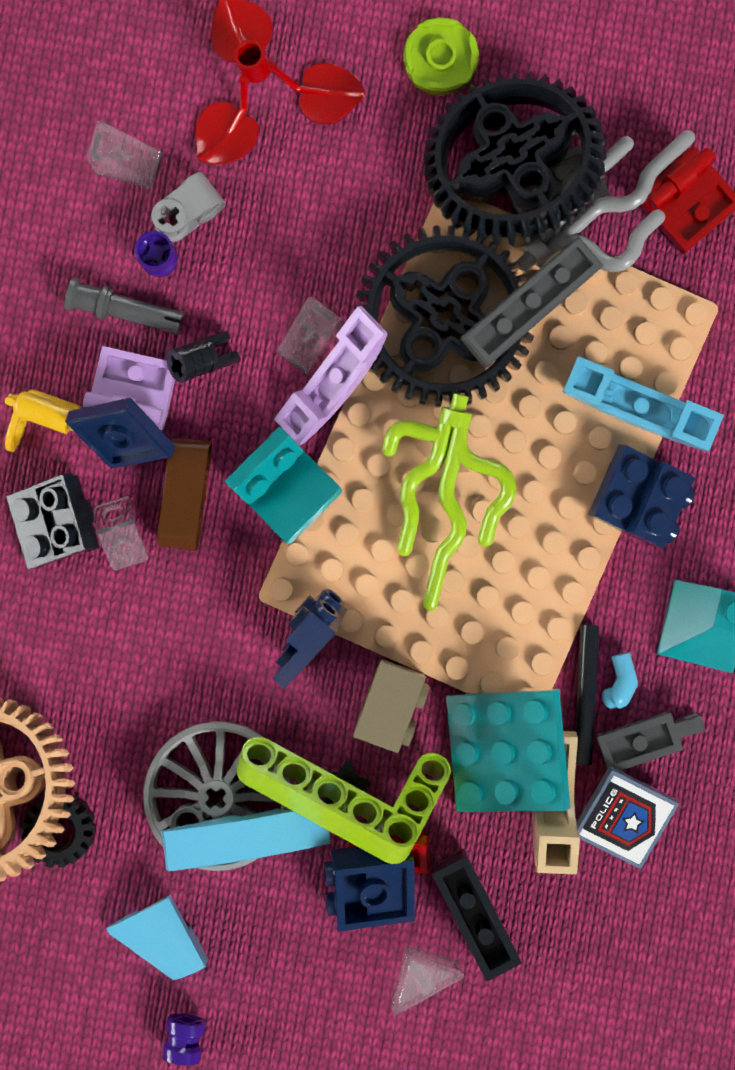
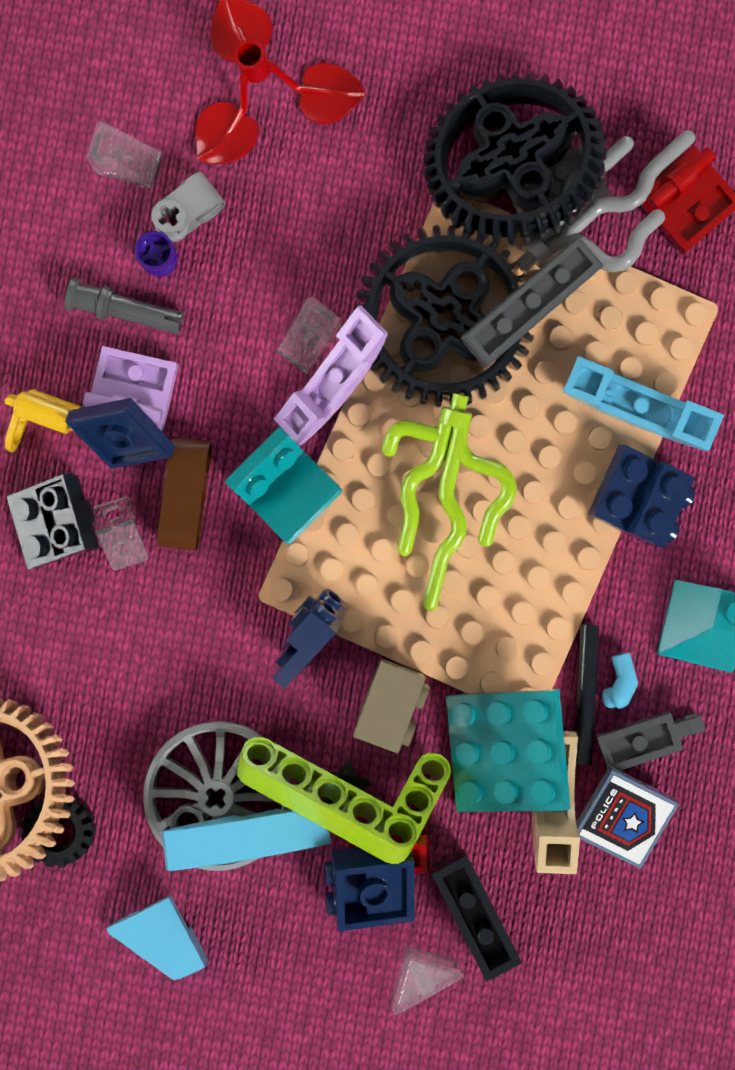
dark purple wheel [162,1014,206,1065] -> none
black hinge [166,331,241,383] -> none
lime tile [403,17,479,96] -> none

